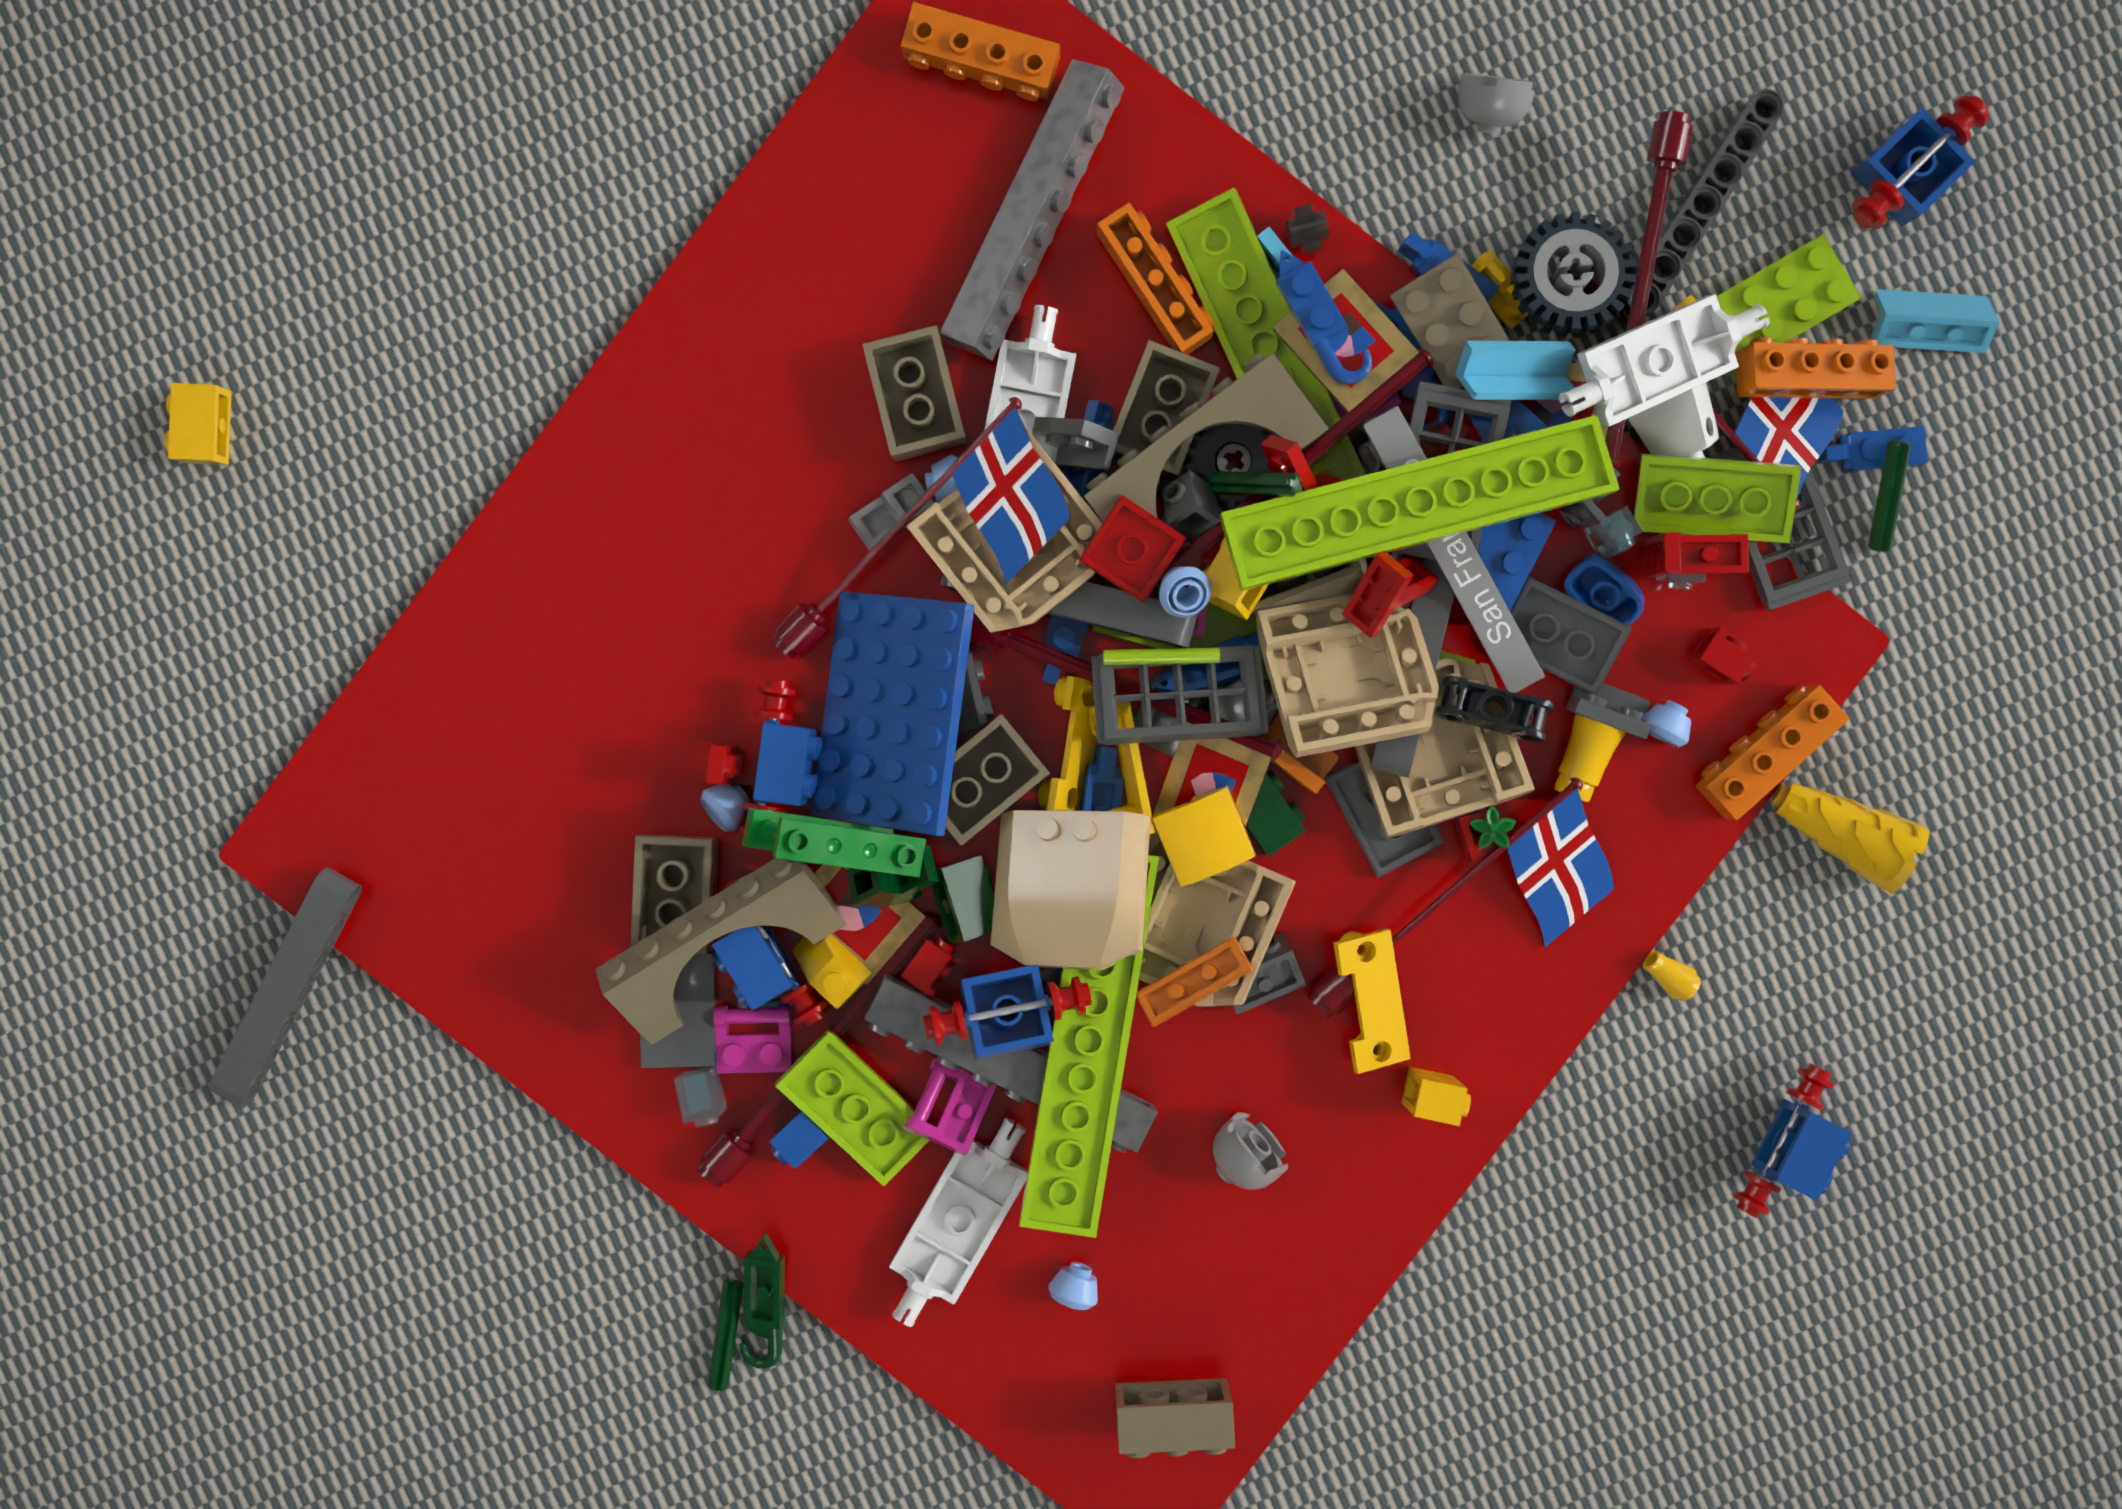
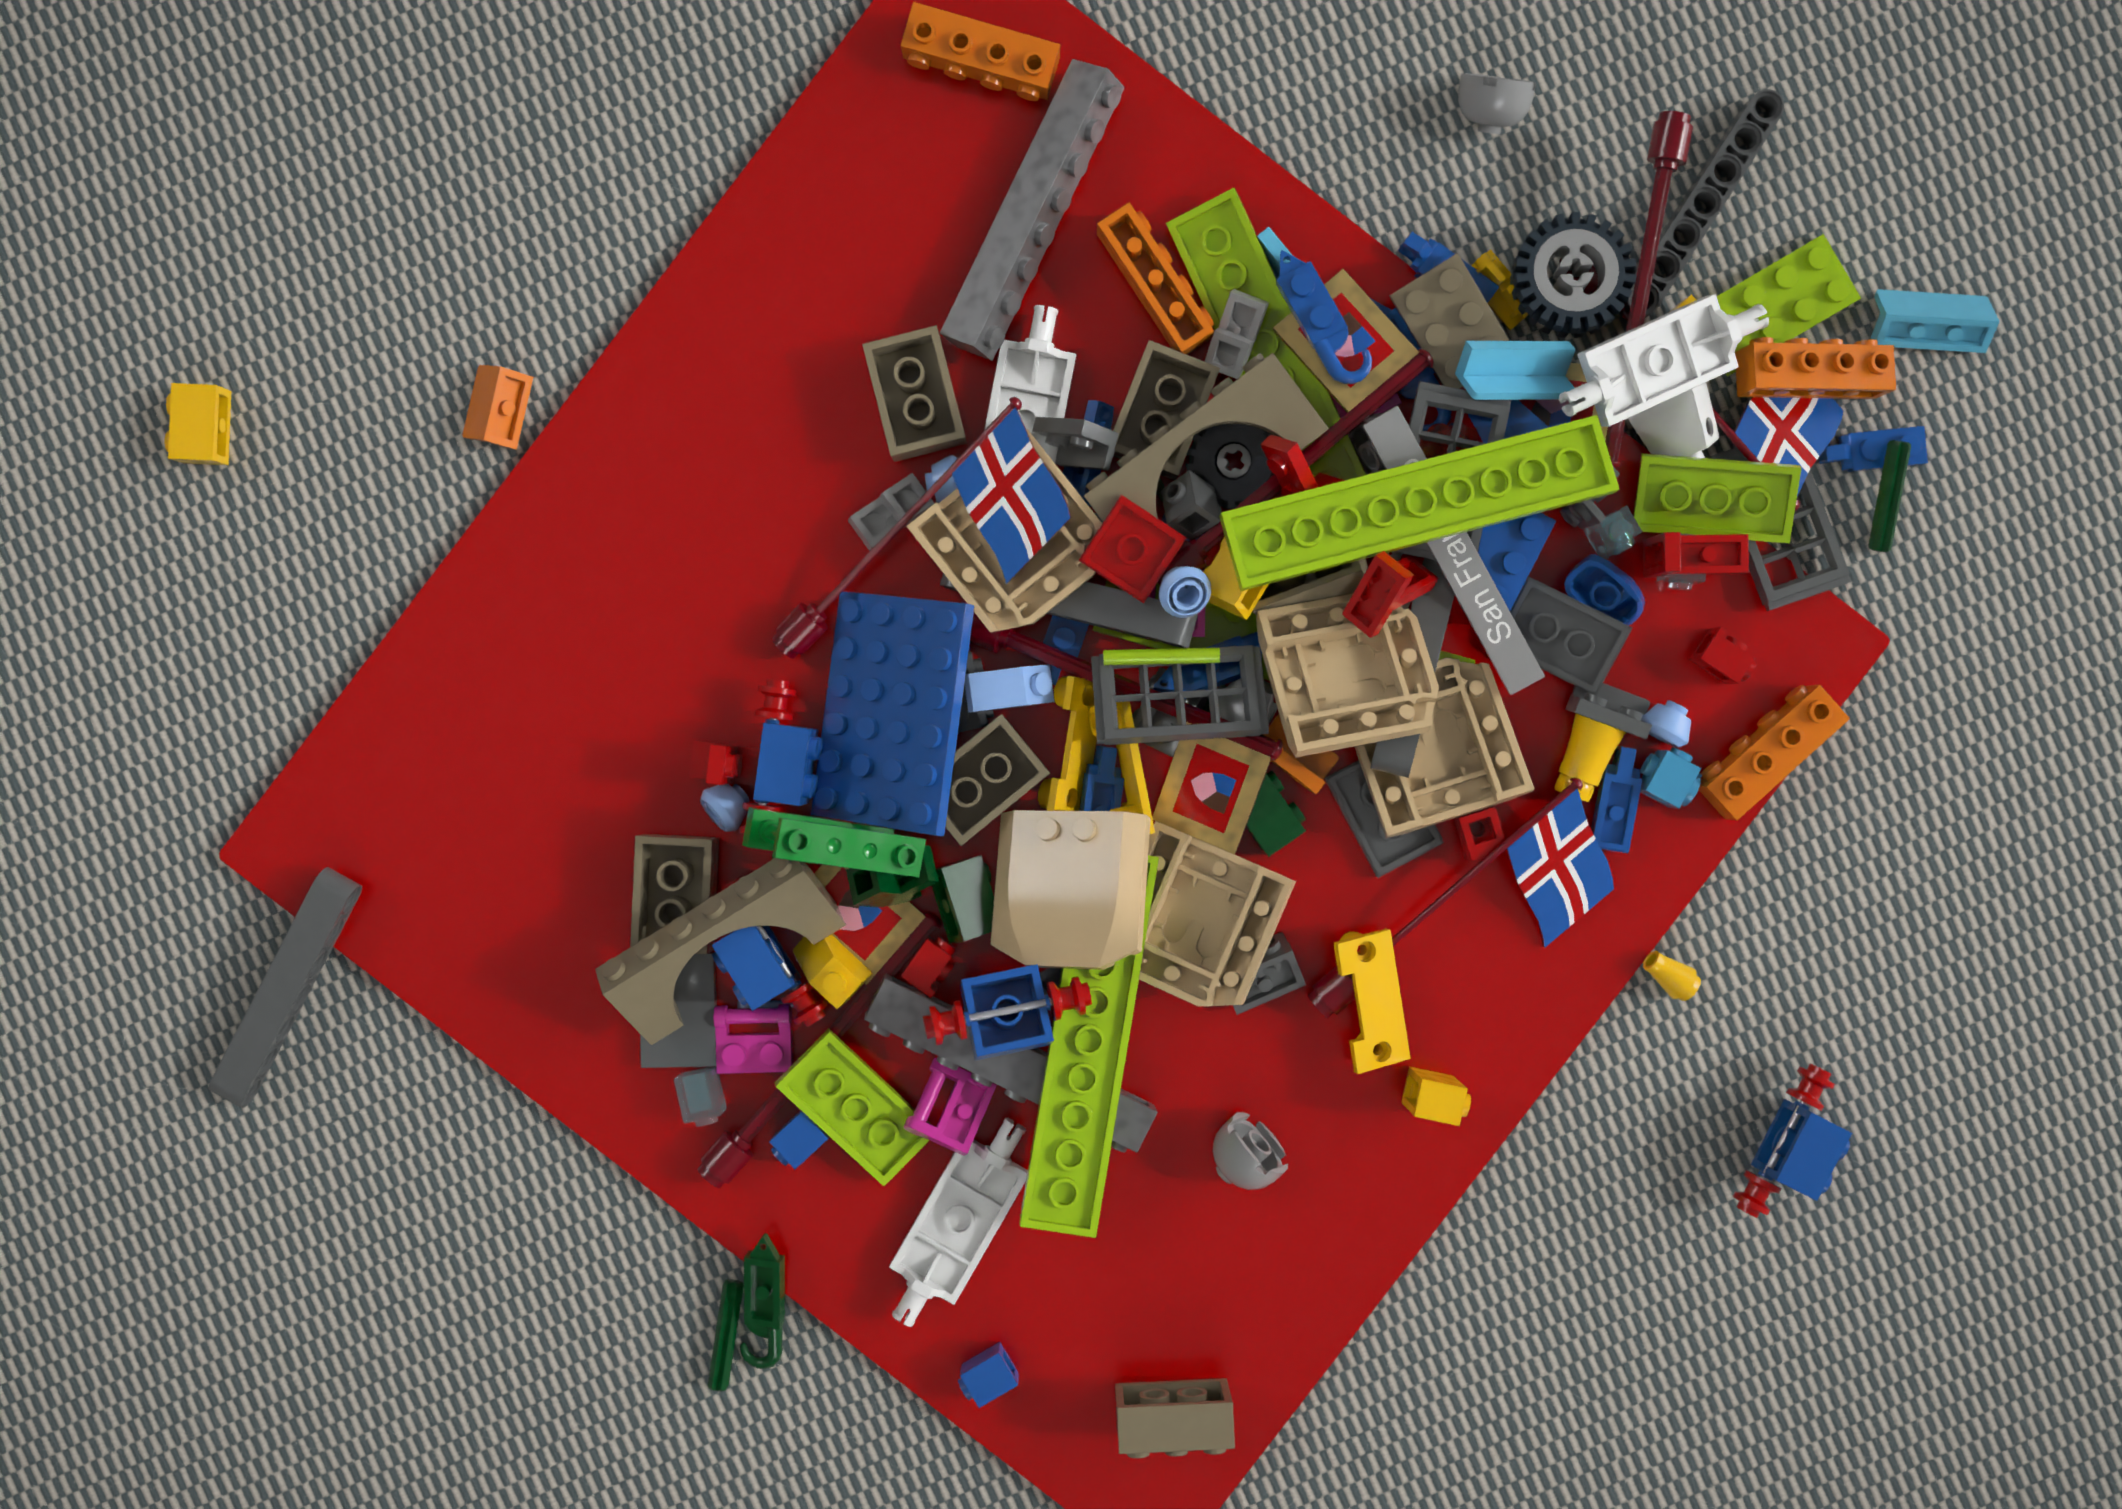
light blue cone [1048,1262,1098,1310] -> none
orange tile [1136,936,1254,1027] -> none
yellow slope [1152,785,1256,887] -> none
dark green axle [1209,471,1303,497] -> none
clear smoke gear [1285,203,1330,255] -> none
black piece [1434,676,1554,743] -> none
green plant [1469,805,1516,850] -> none
yellow cone [1771,782,1930,894] -> none
blue brick [1850,95,1989,229] -> none
none -> orange panel [462,365,534,450]
none -> blue brick [958,1342,1019,1408]
none -> light blue slope [964,664,1054,713]
none -> light grey slope [1205,289,1269,379]
none -> blue hinge [1591,746,1643,853]
none -> dark azure brick [1640,747,1702,809]

